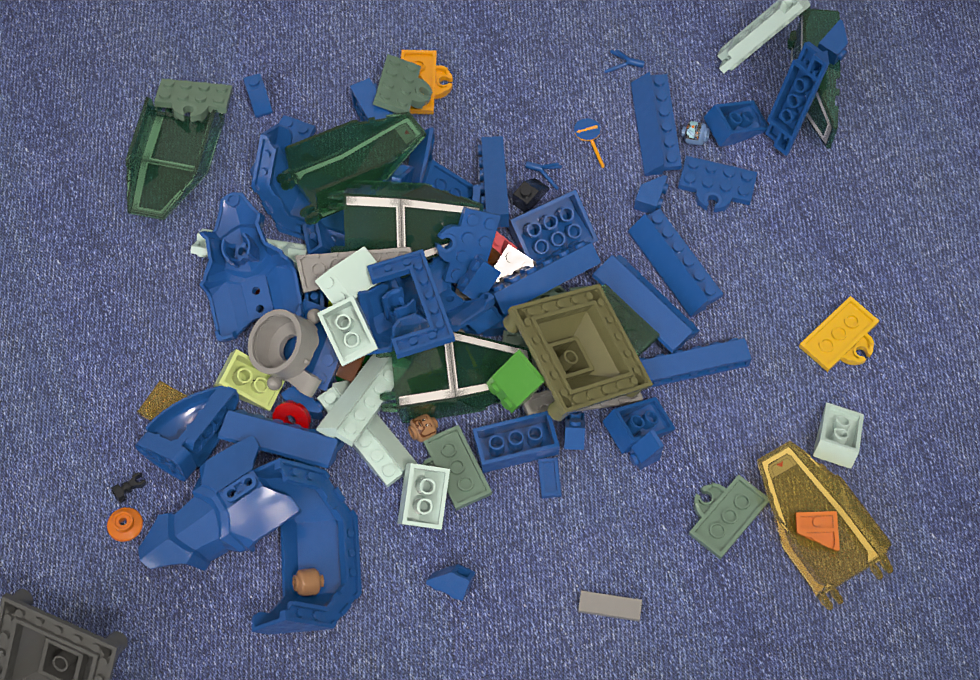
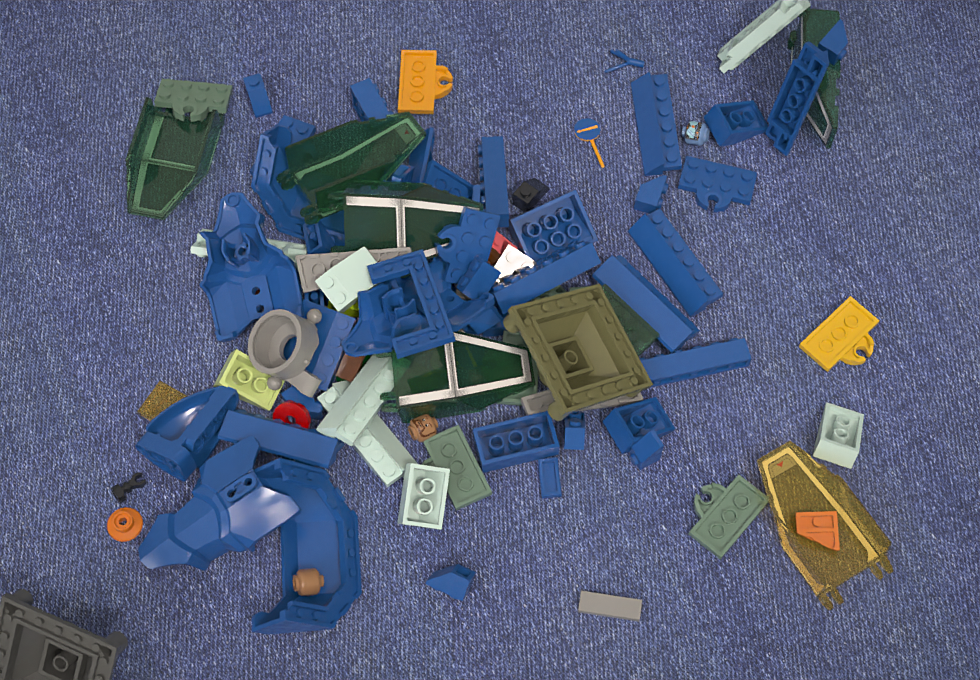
light aqua slope [317,295,378,366] -> none
sand green plate [373,54,432,117] -> none
bright green slope [486,350,545,413] -> none
blue plant [525,161,562,190] -> none

